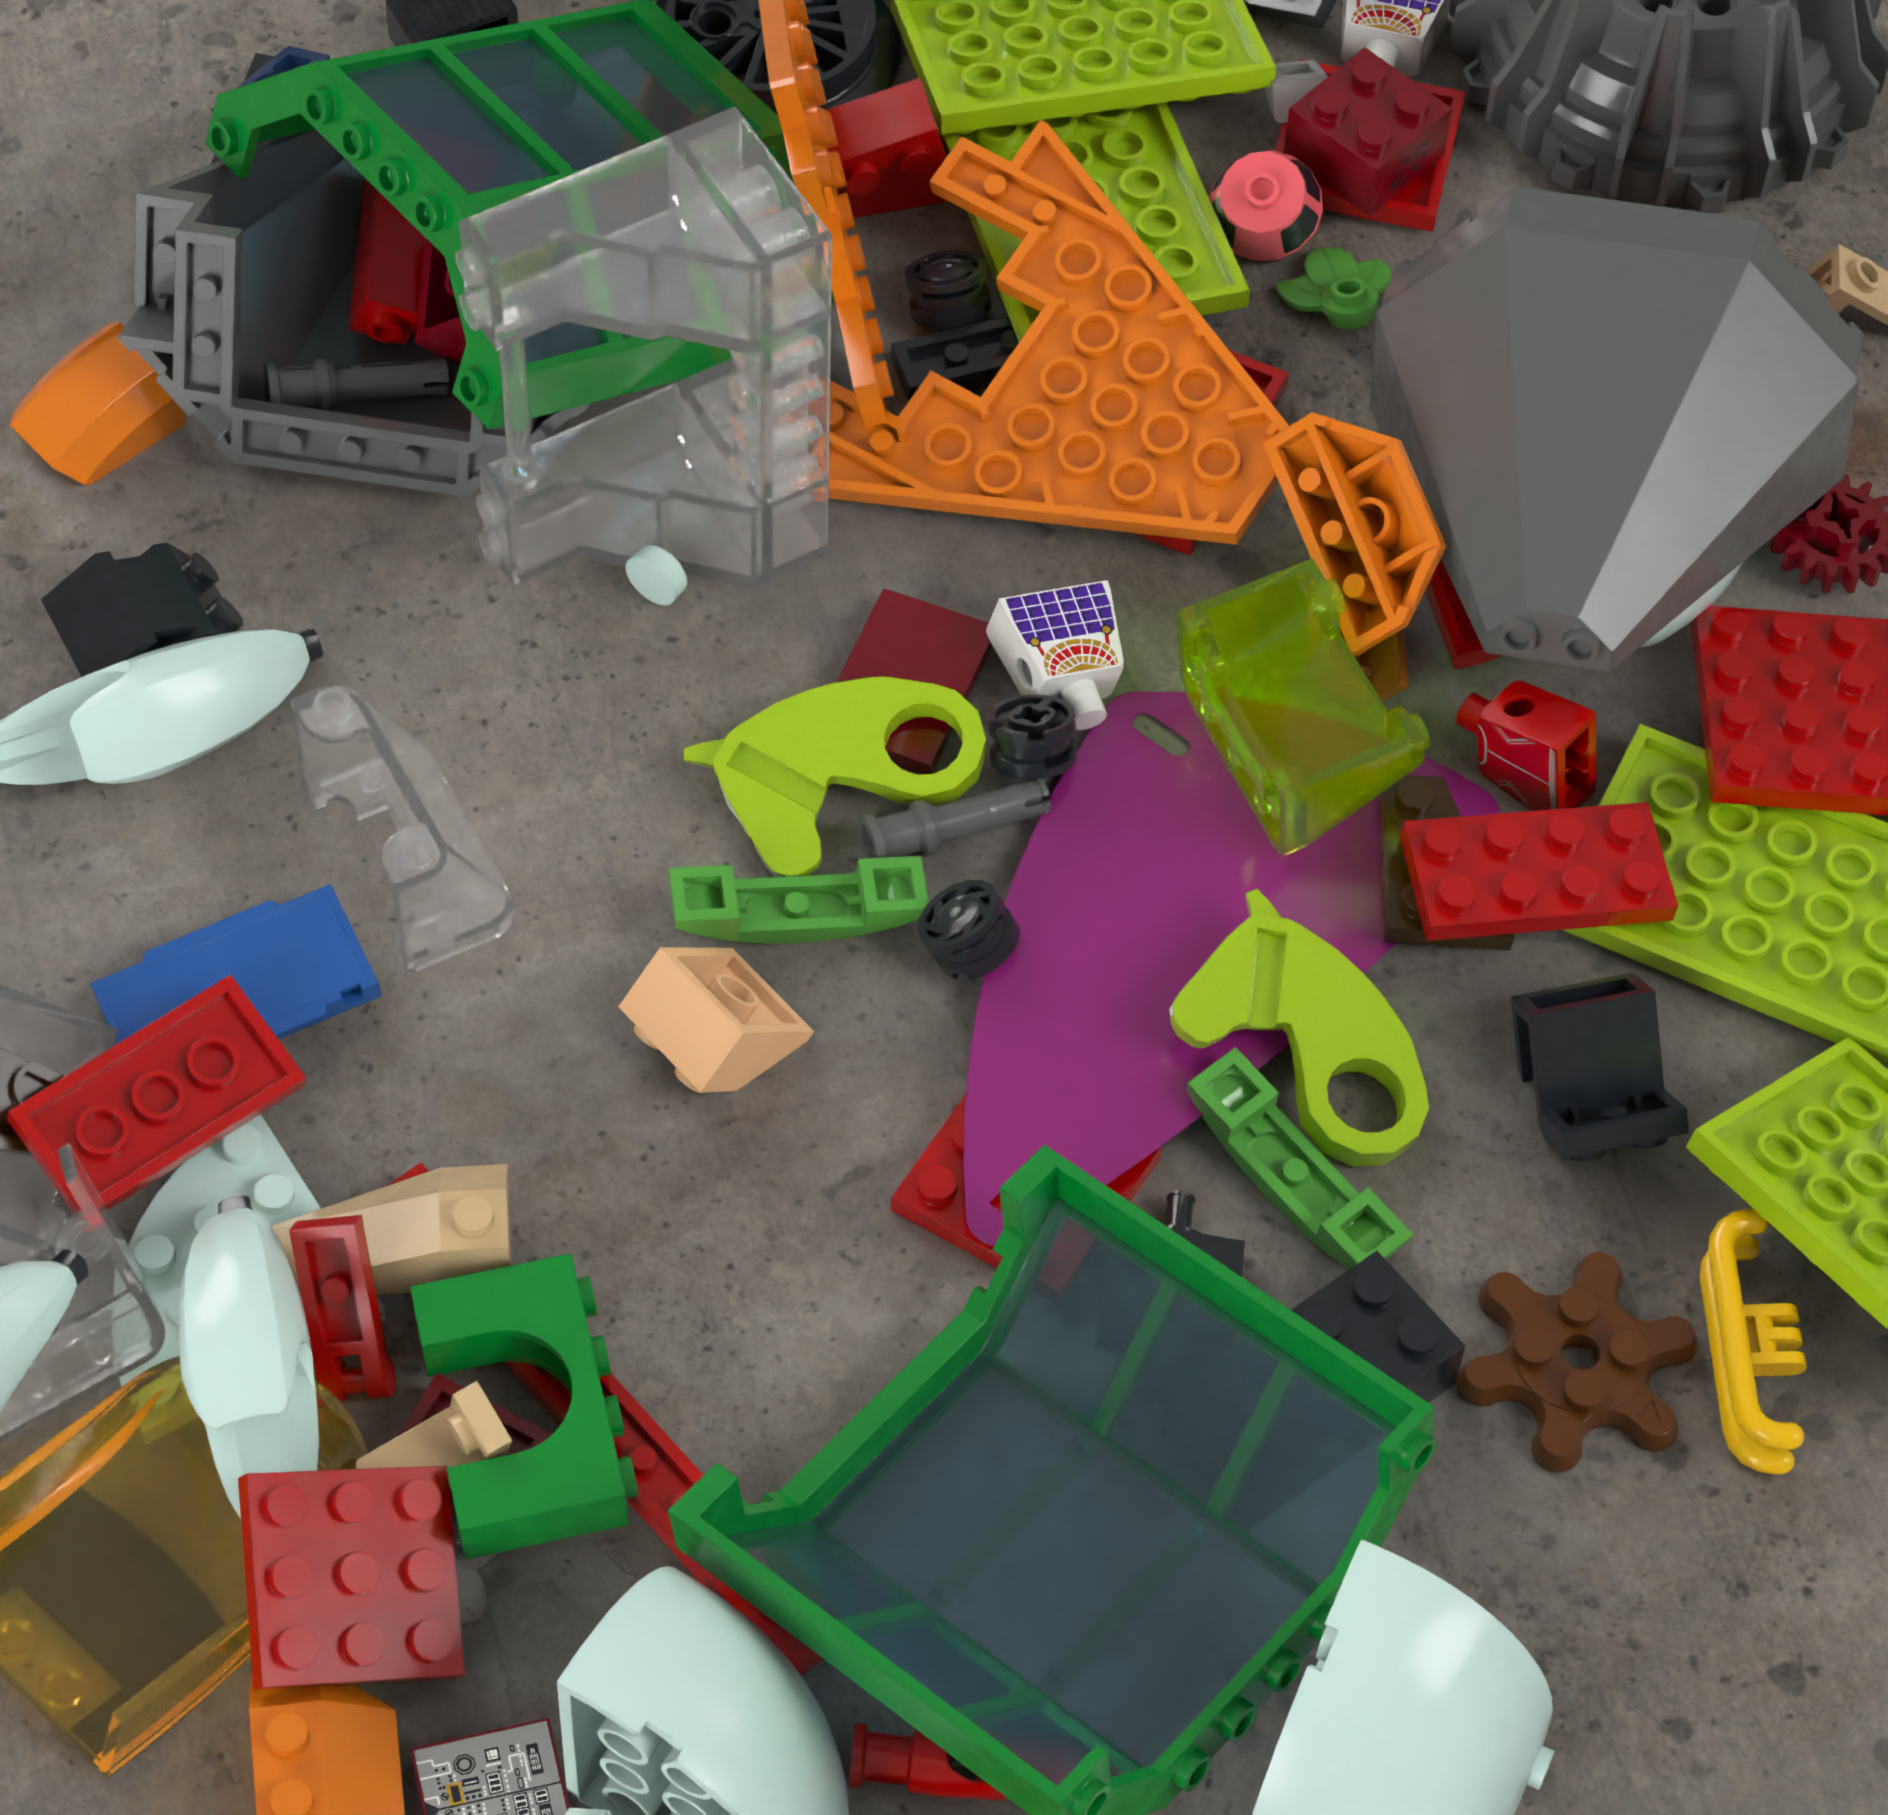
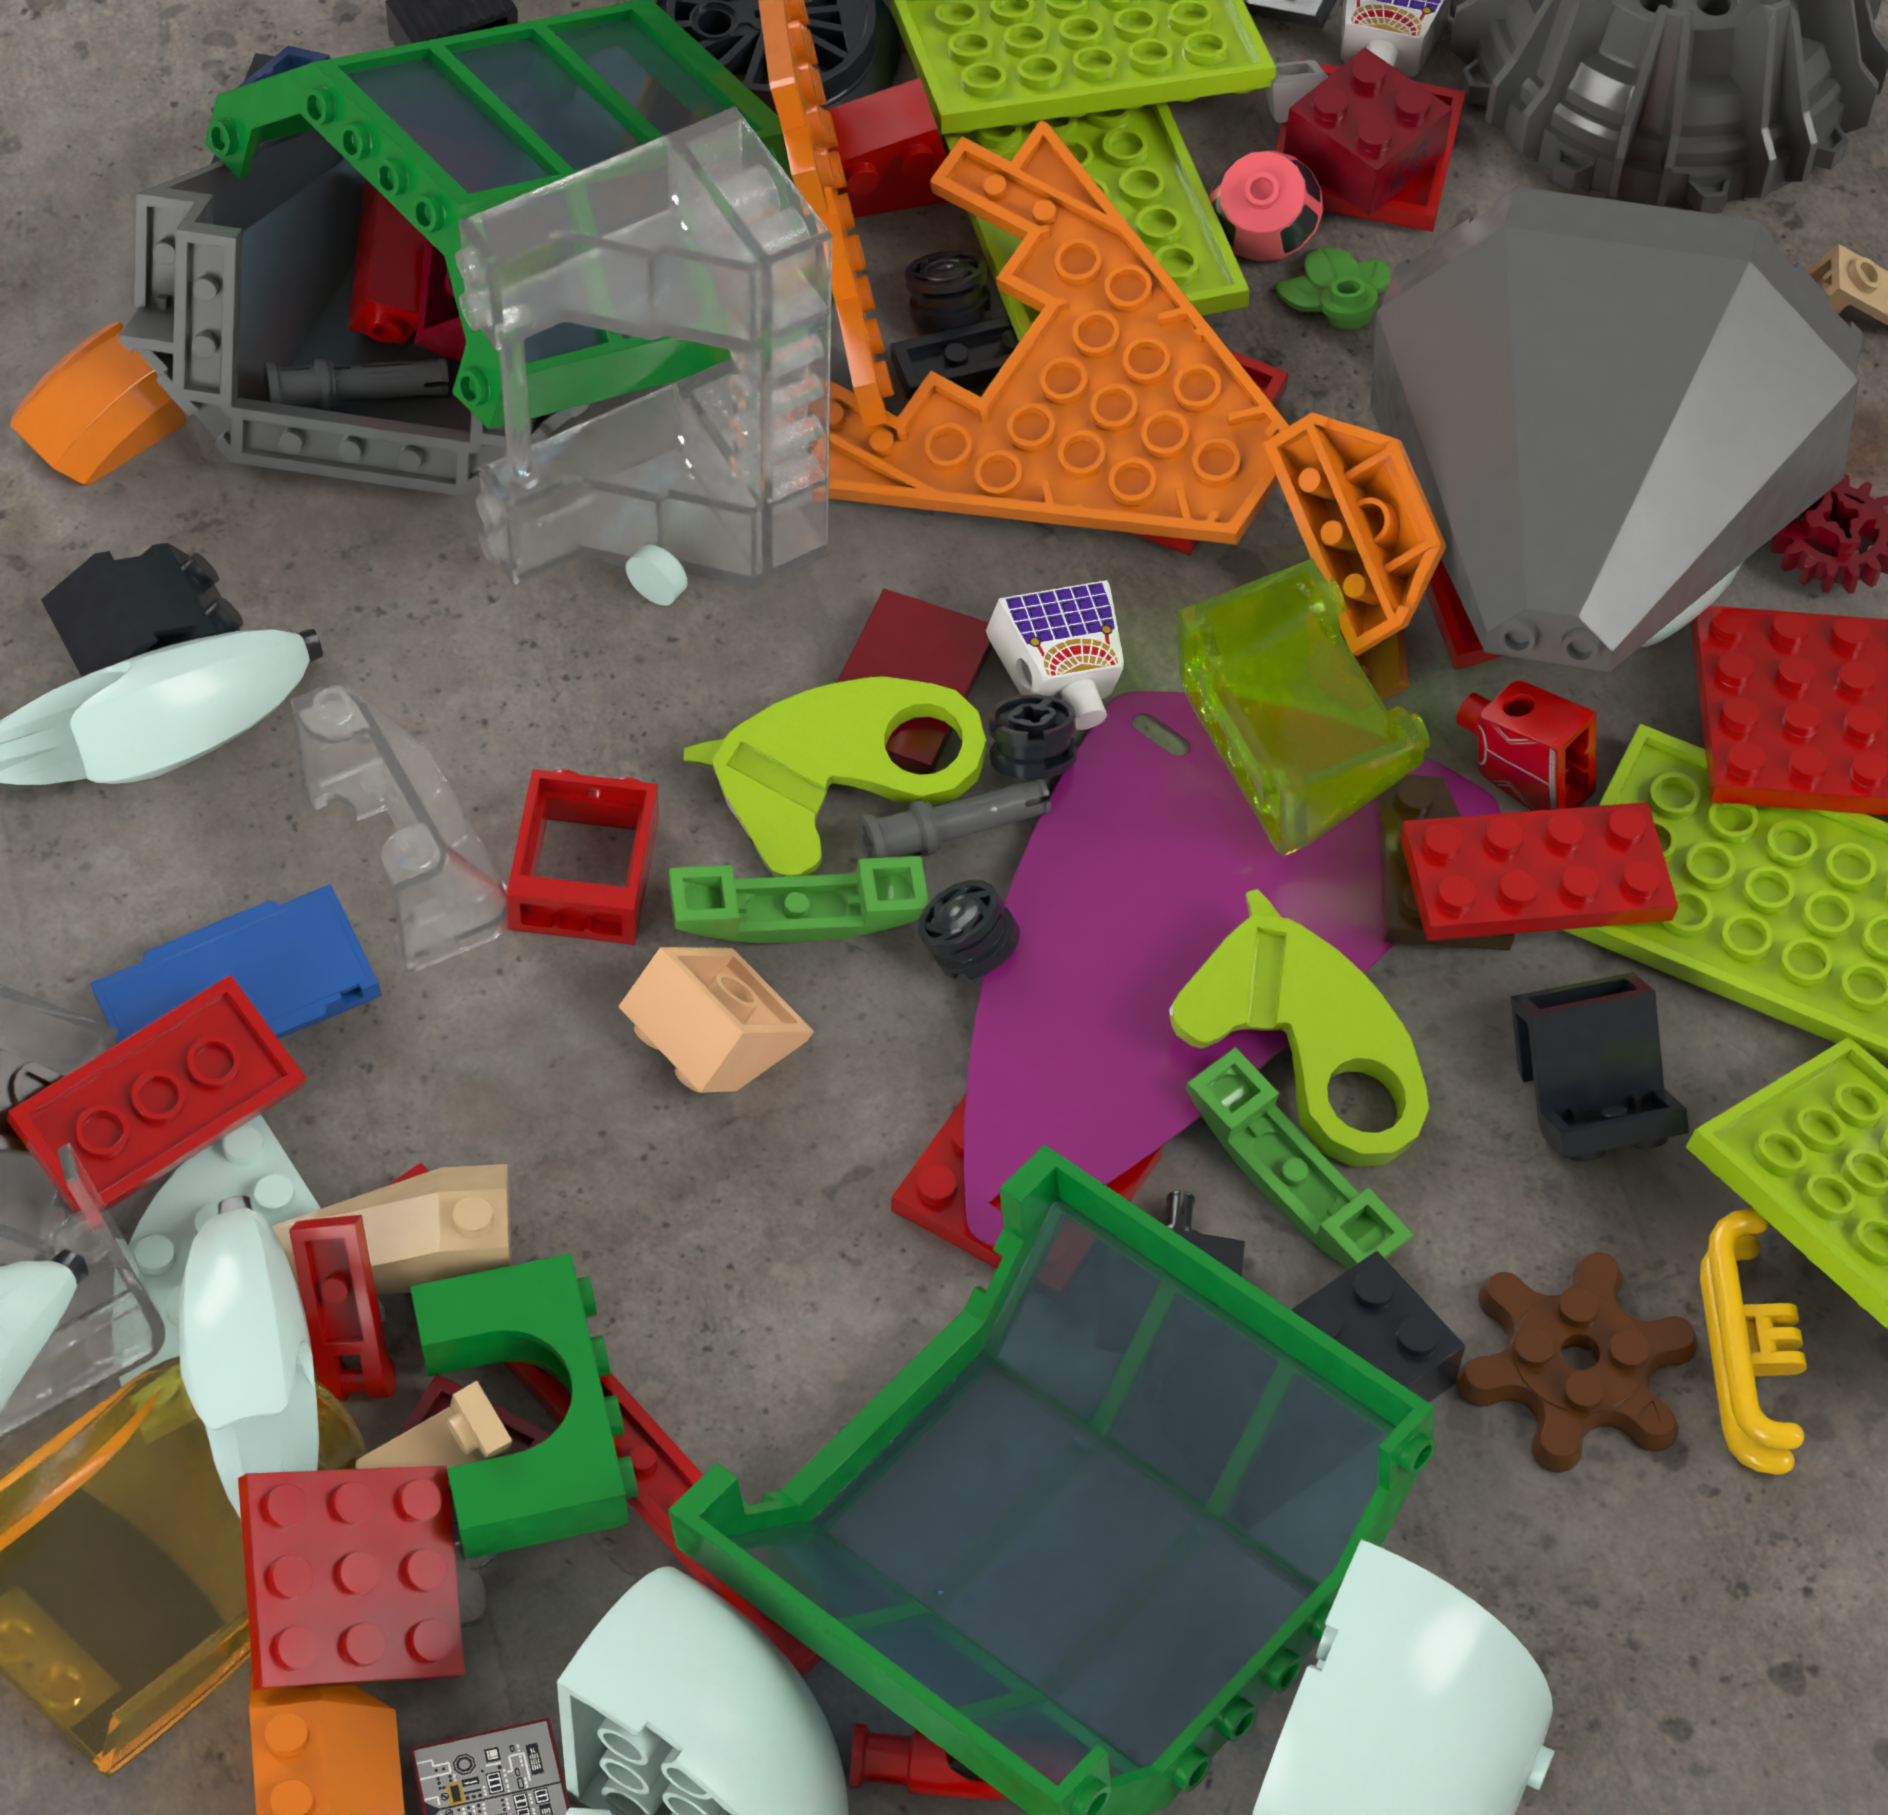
none -> red window [506,769,659,945]

